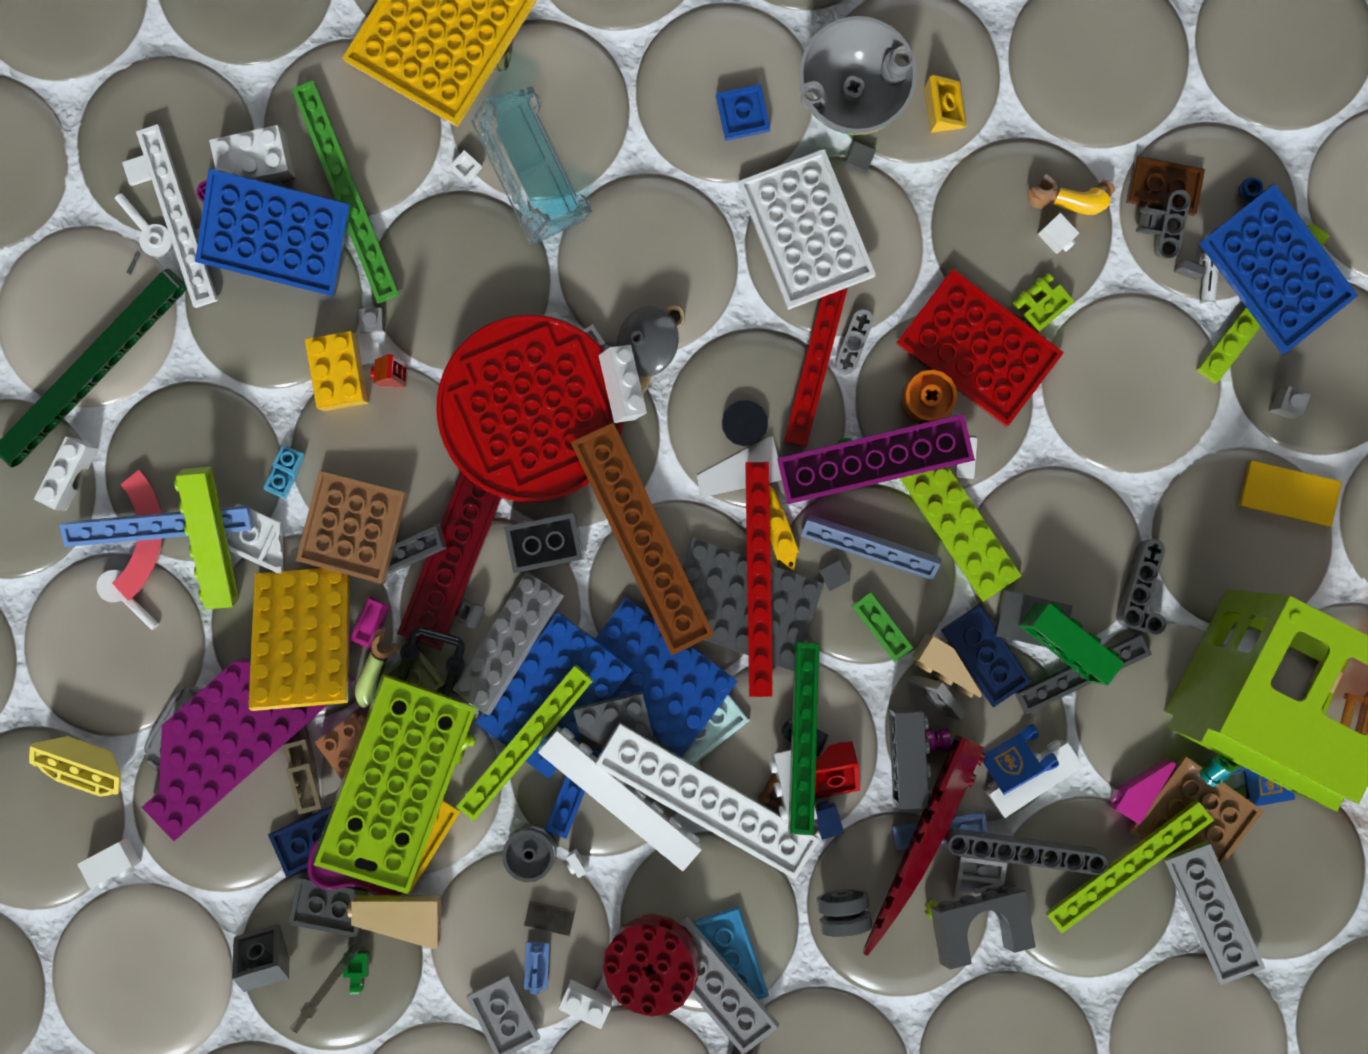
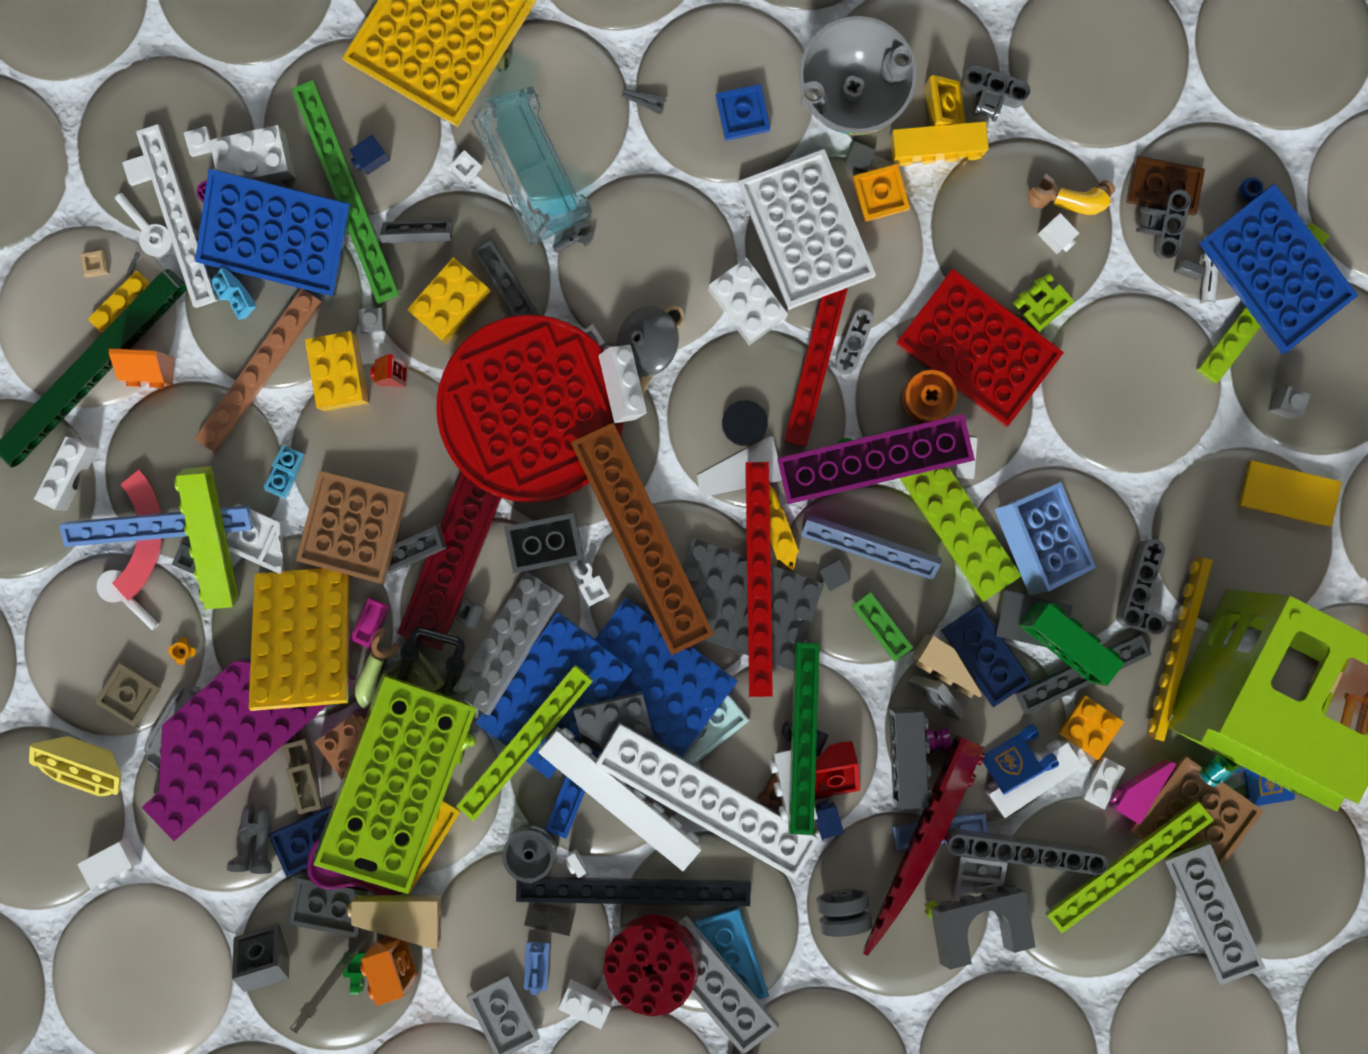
none -> tan tile [80,249,110,278]
none -> yellow plate [88,270,151,333]
none -> dark tan plate [94,662,161,727]
none -> orange slope [109,349,174,389]
none -> light orange plate [168,637,196,665]
none -> dark grey plate [172,543,195,574]
none -> white plate [184,126,212,157]
none -> nougat plate [195,289,323,453]
none -> medium azure slope [211,268,257,320]
none -> dark grey piece [227,804,272,874]
none -> dark blue brick [350,135,390,175]
none -> orange brick [360,936,418,1006]
none -> dark grey plate [380,220,453,244]
none -> yellow brick [407,257,492,345]
none -> dark grey tile [472,239,540,316]
none -> black plate [516,877,751,906]
none -> dark grey bar [552,221,594,253]
none -> white plate [575,563,610,606]
none -> dark grey piece [622,89,666,114]
none -> white brick [708,257,788,345]
none -> light orange plate [852,164,910,223]
none -> yellow brick [890,122,989,166]
none -> dark grey piece [961,65,1031,122]
none -> light blue slope [994,482,1096,596]
none -> light orange plate [1057,695,1124,760]
none -> white plate [1081,756,1125,810]
none -> yellow plate [1147,557,1213,742]

